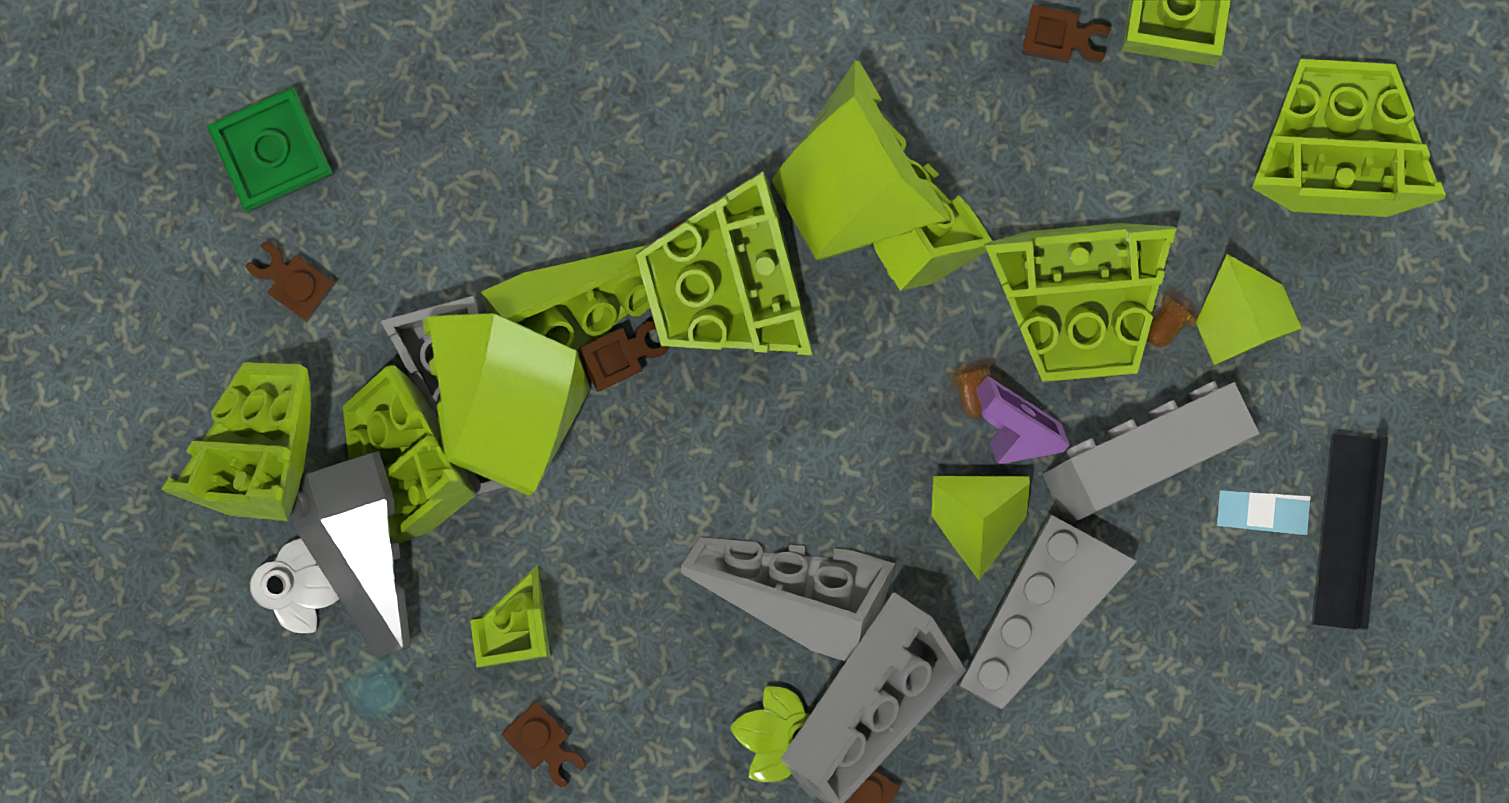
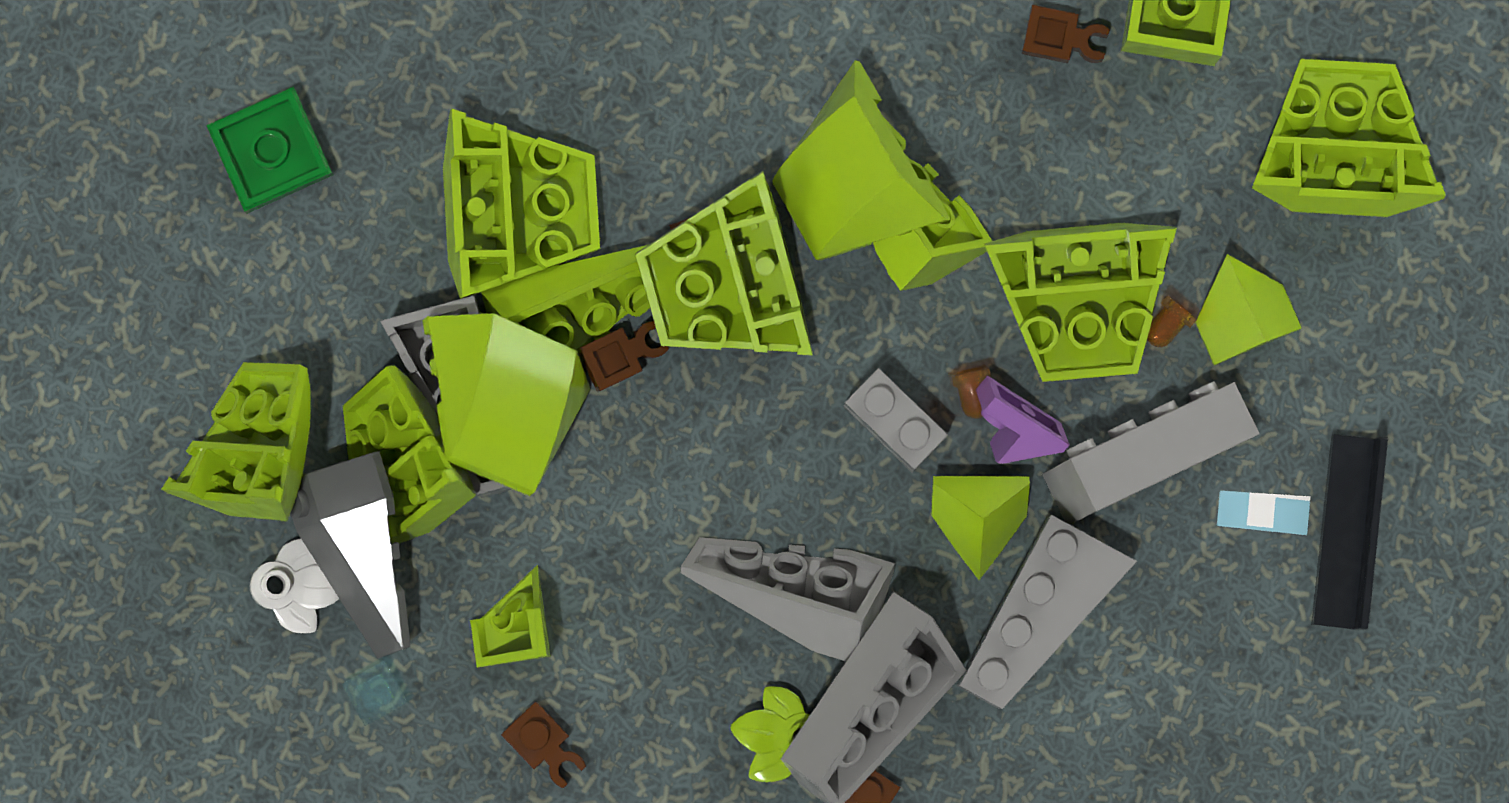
reddish brown plate [246,242,335,322] -> none
none -> lime wedge [443,109,600,299]
none -> light grey brick [844,368,948,473]

